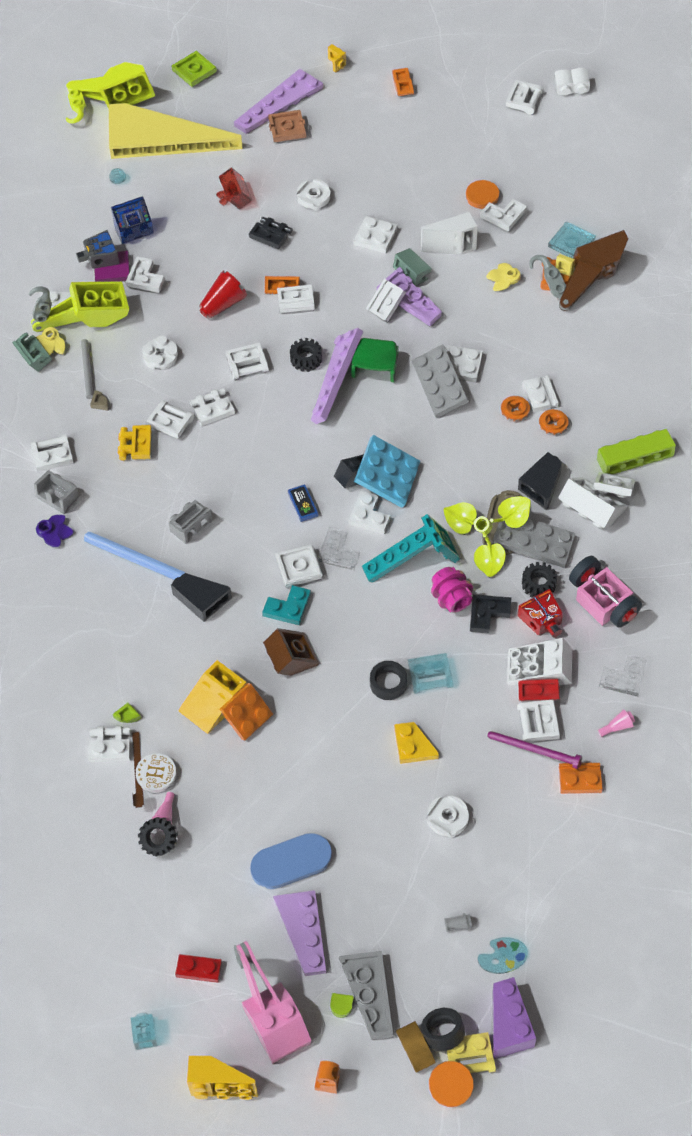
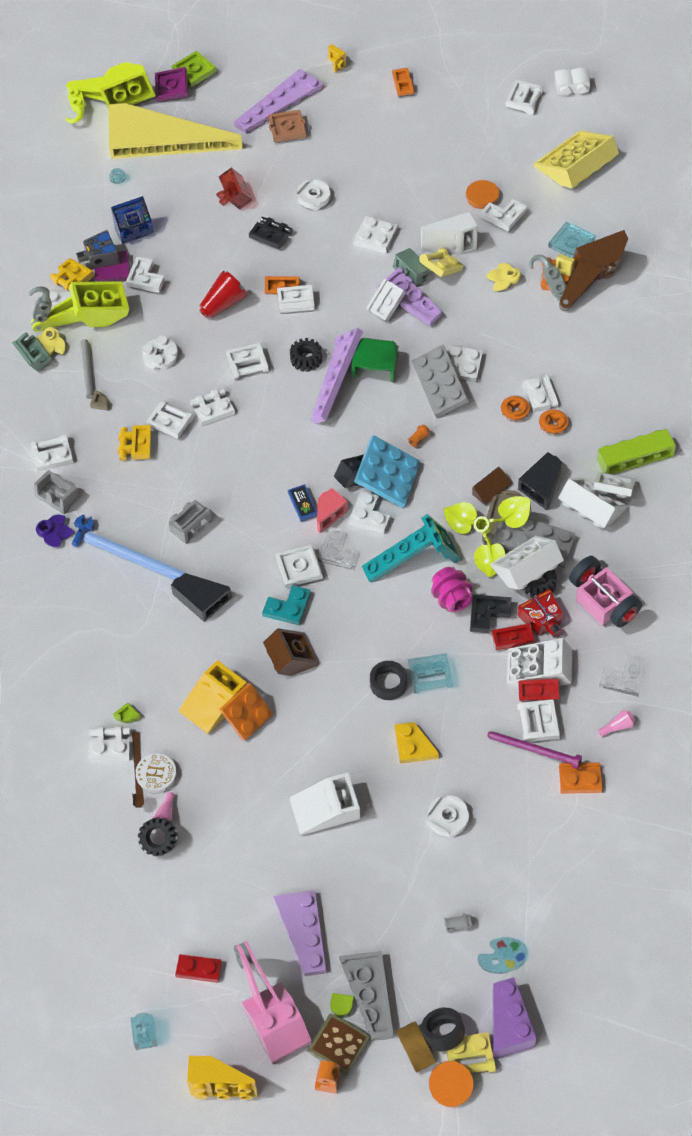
medium blue tile [250,833,332,889] -> none
none -> yellow plate [50,258,94,291]
none -> blue bar [72,514,95,547]
none -> magenta tile [155,67,188,103]
none -> white slope [290,772,360,835]
none -> slope [307,1013,370,1075]
none -> coral slope [317,488,348,533]
none -> orange pin [407,424,430,448]
none -> light yellow plate [420,248,464,277]
none -> reddish brown slope [472,466,512,505]
none -> white slope [490,536,564,590]
none -> red plate [491,623,534,651]
none -> light yellow slope [533,130,619,188]

